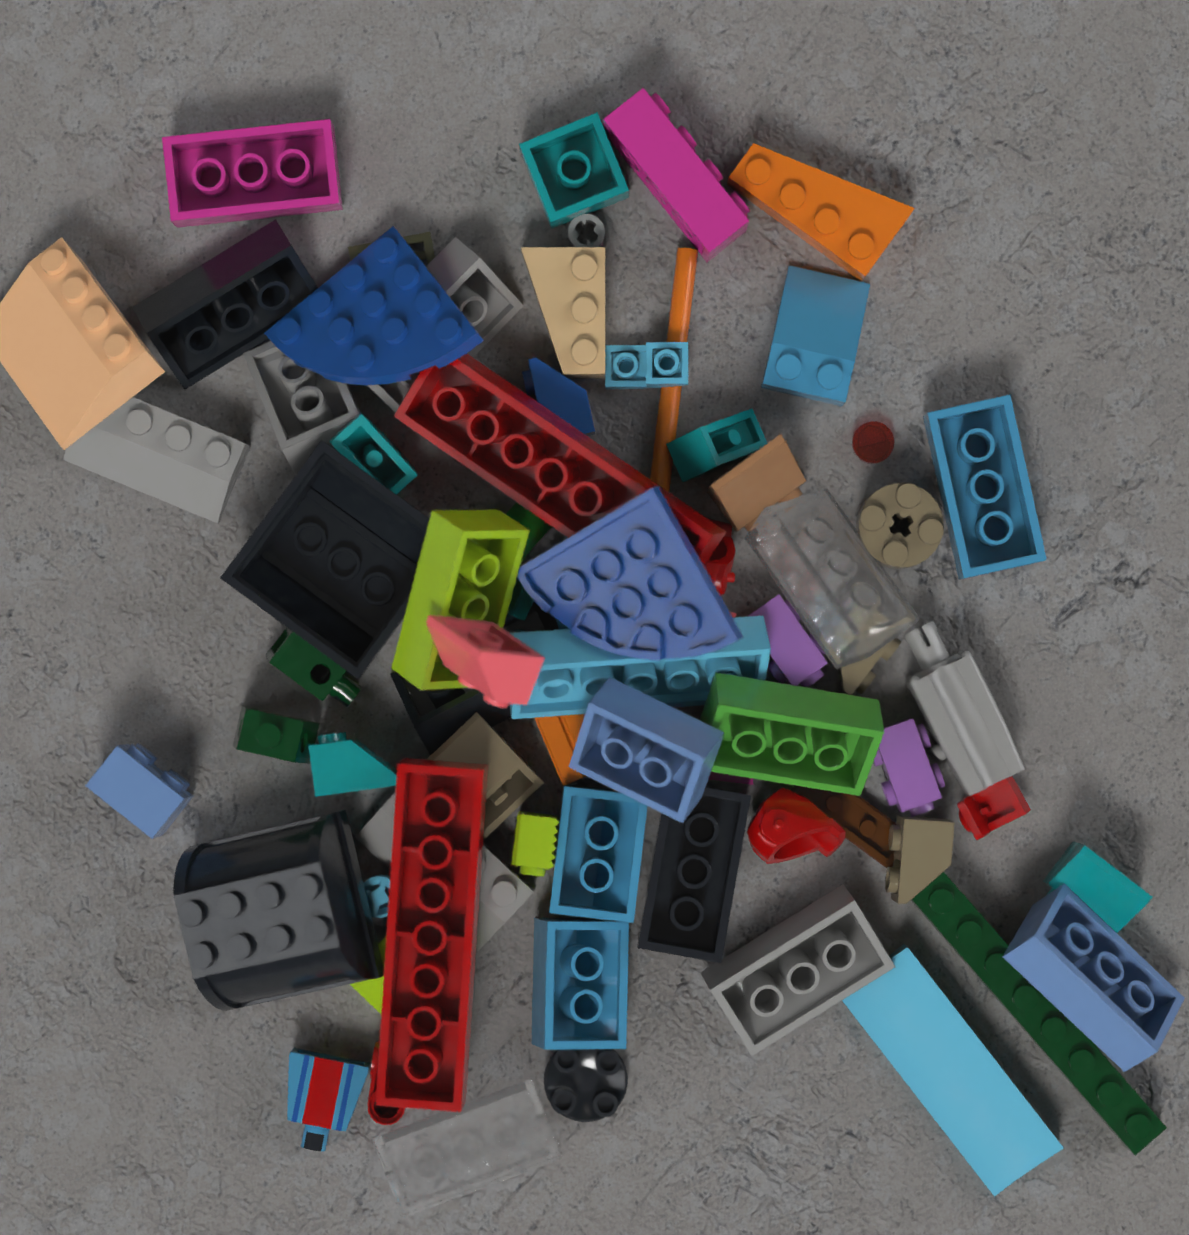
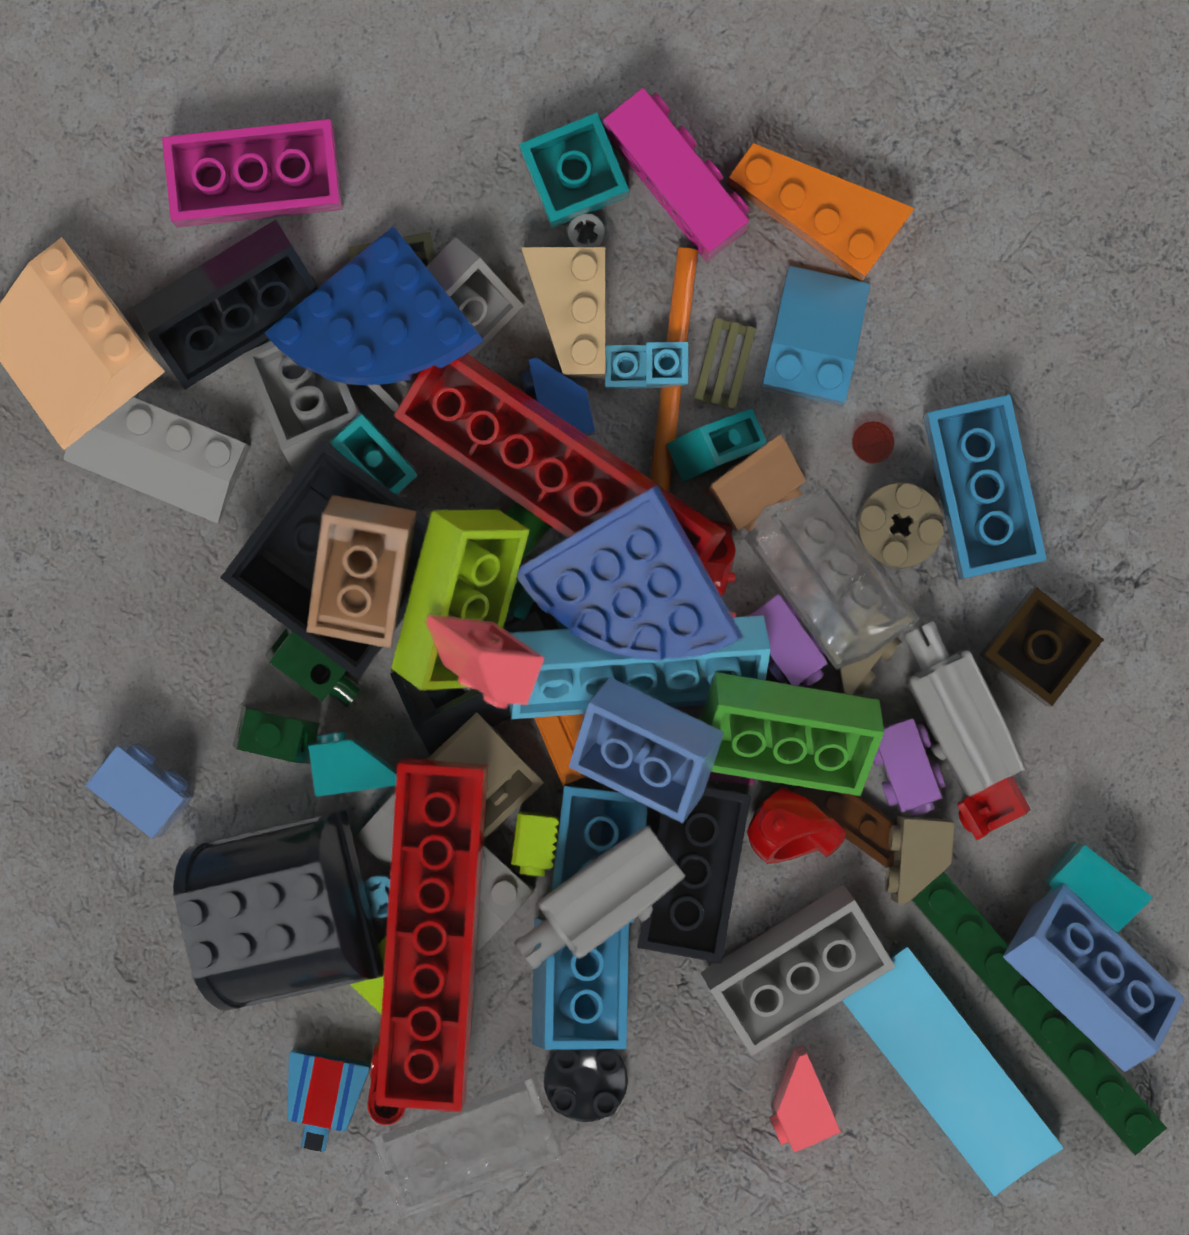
none -> medium nougat slope [307,495,417,648]
none -> light grey piece [514,826,685,969]
none -> olive tile [694,318,756,410]
none -> coral slope [770,1045,841,1153]
none -> dark brown brick [980,587,1104,706]

